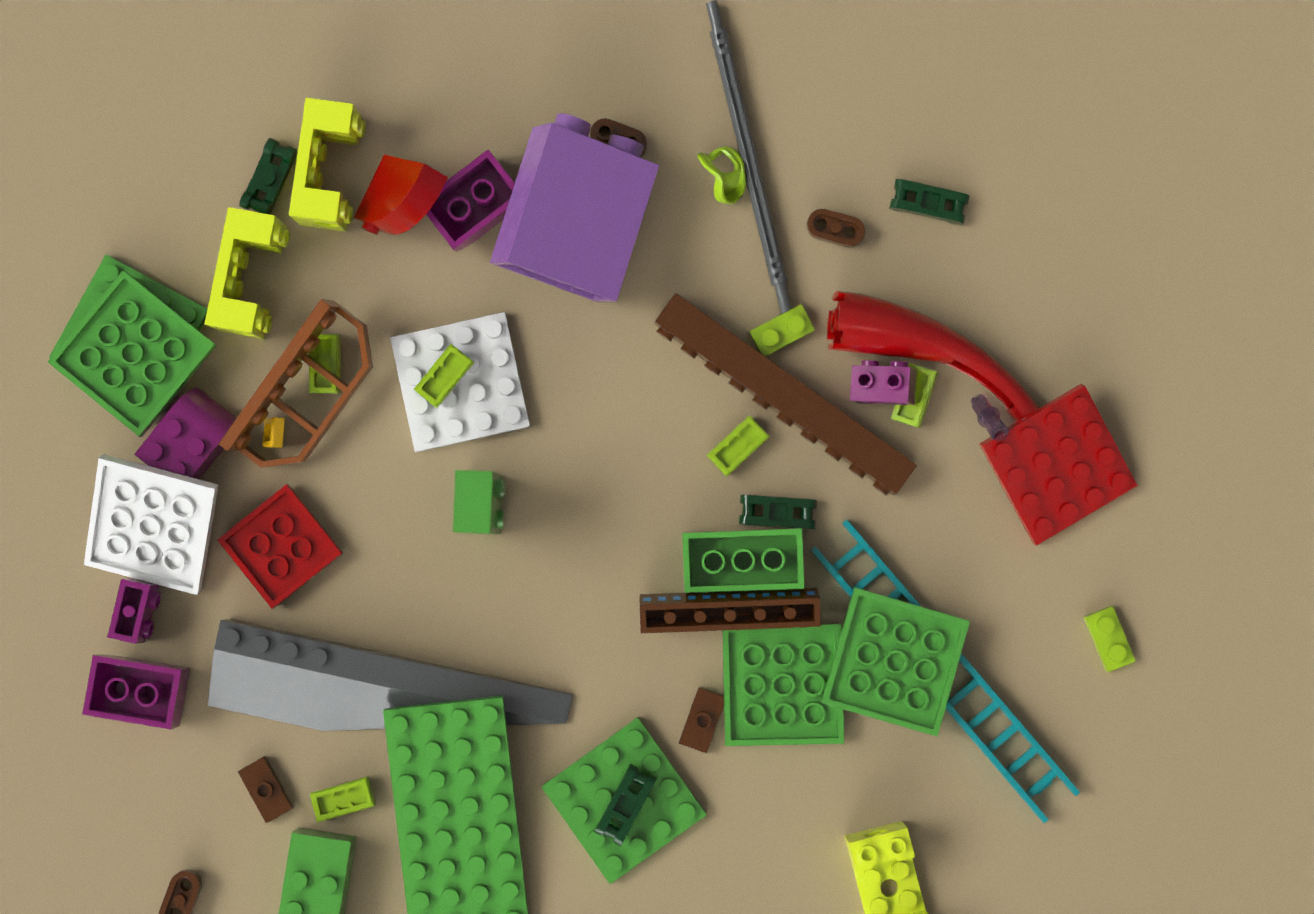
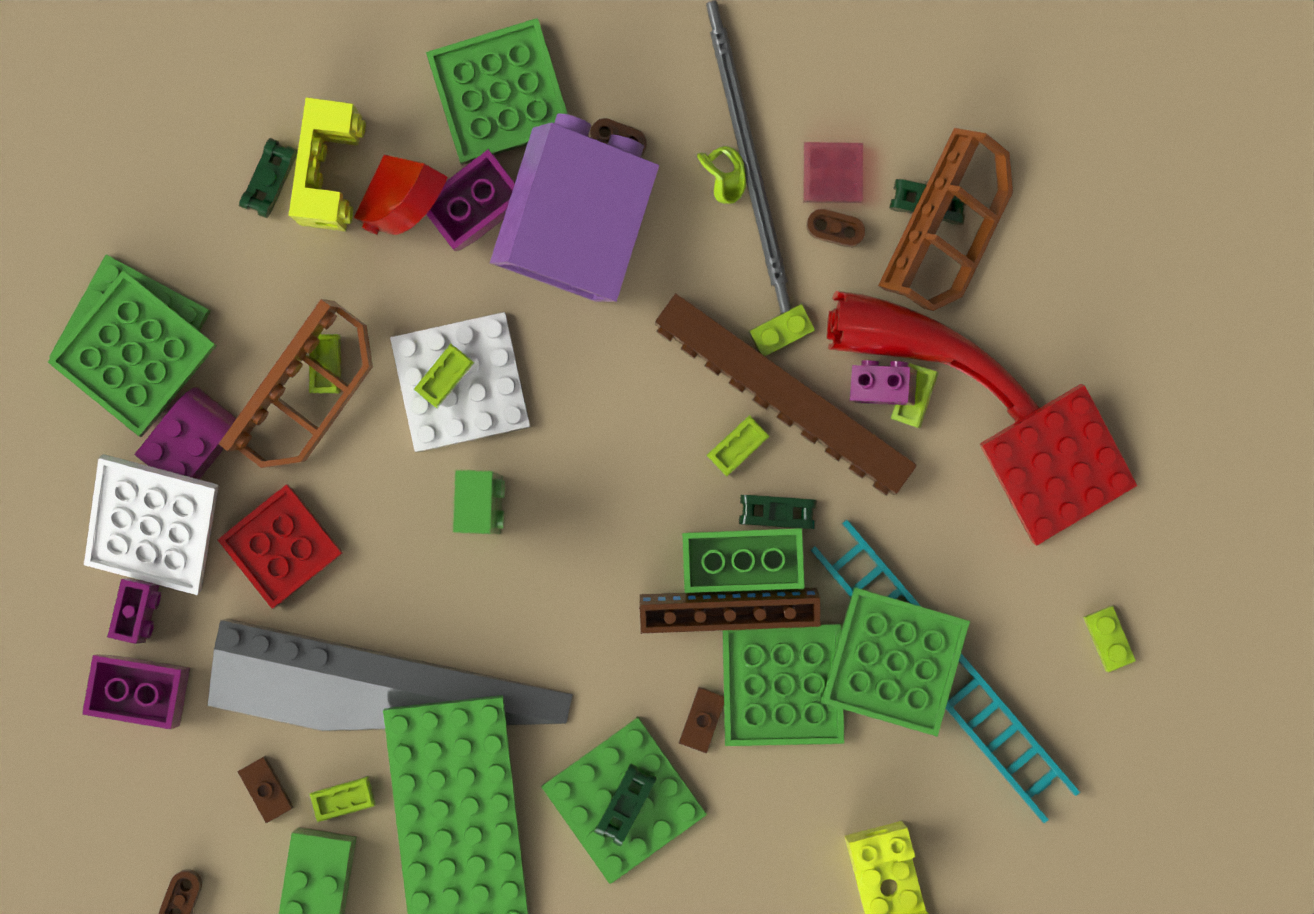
neon yellow plate [205,207,289,340] -> none
yellow tile [262,417,285,448] -> none
axle [970,394,1009,441] -> none
none -> bright green plate [426,18,568,165]
none -> clear pink plate [803,142,863,203]
none -> dark orange plate [878,128,1013,311]

